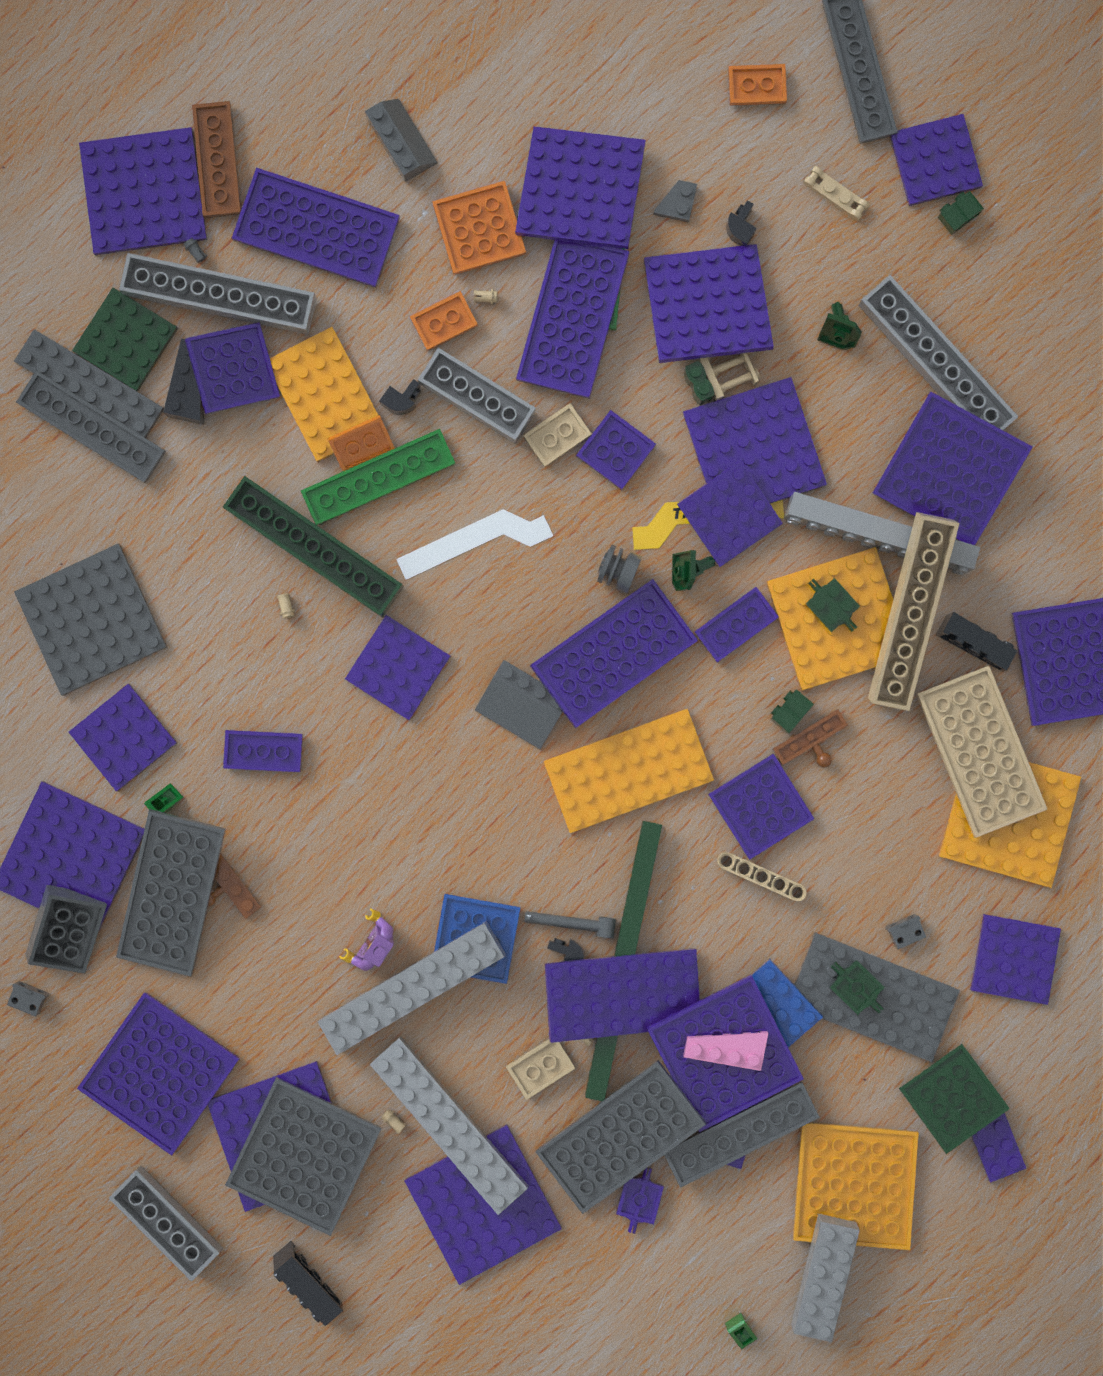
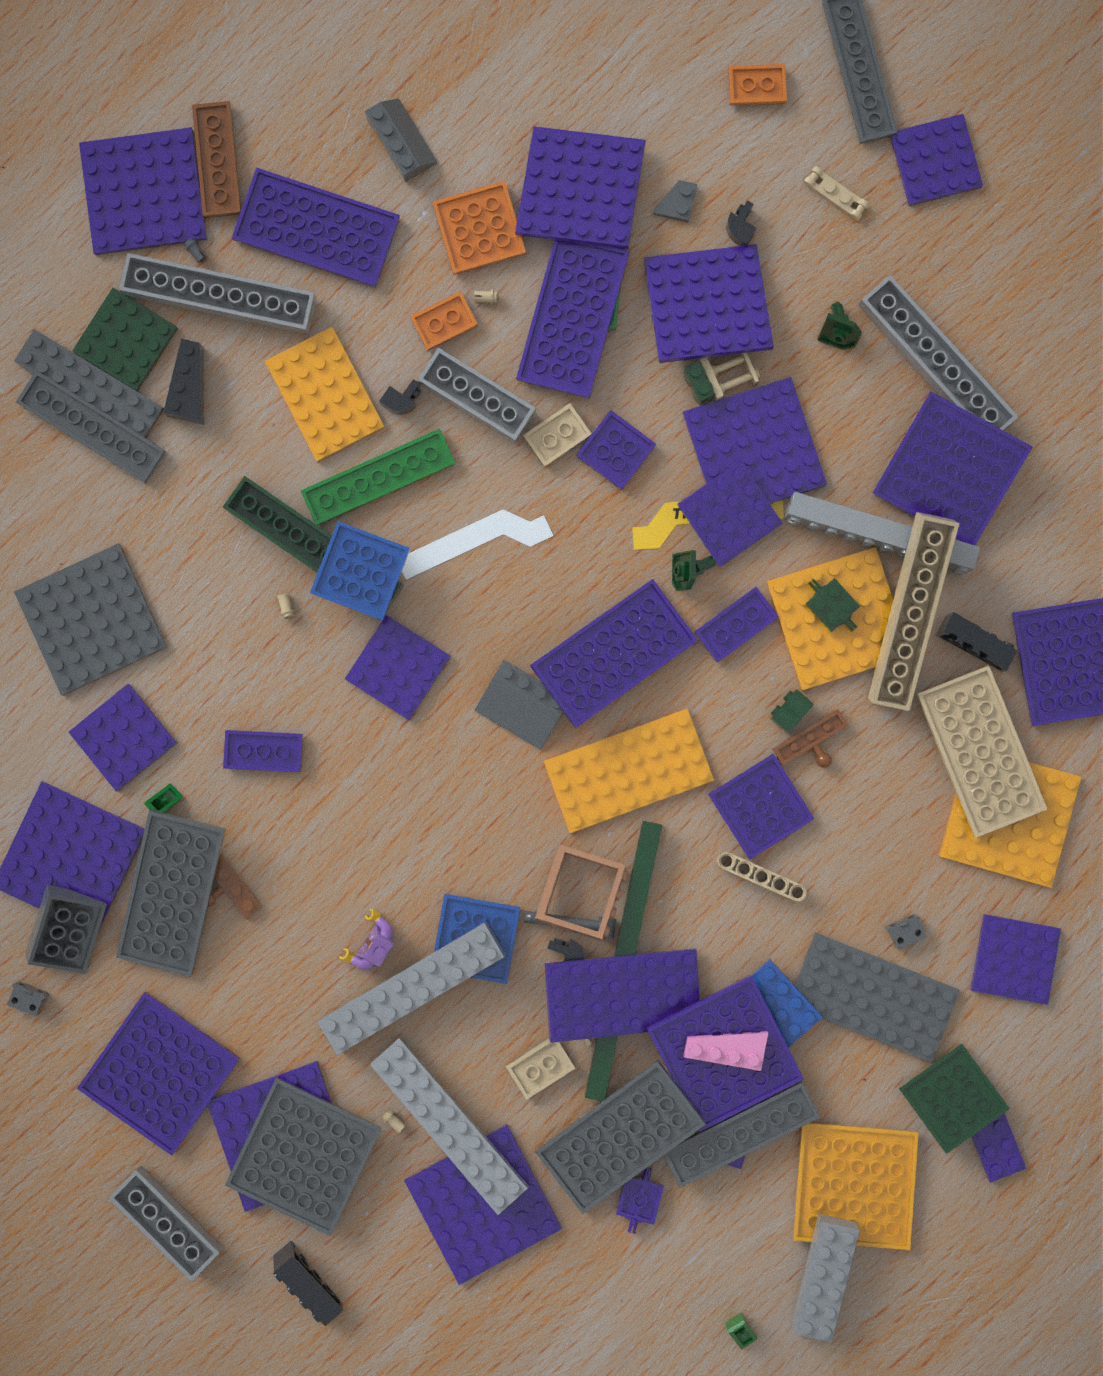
dark purple plate [185,322,280,414] -> none
orange plate [327,415,395,471] -> none
dark grey wheel [597,545,642,594] -> none
dark green plate [829,960,885,1015] -> none
dark green brick [938,191,984,235] -> none
none -> blue plate [310,521,410,621]
none -> nougat window [535,844,628,942]

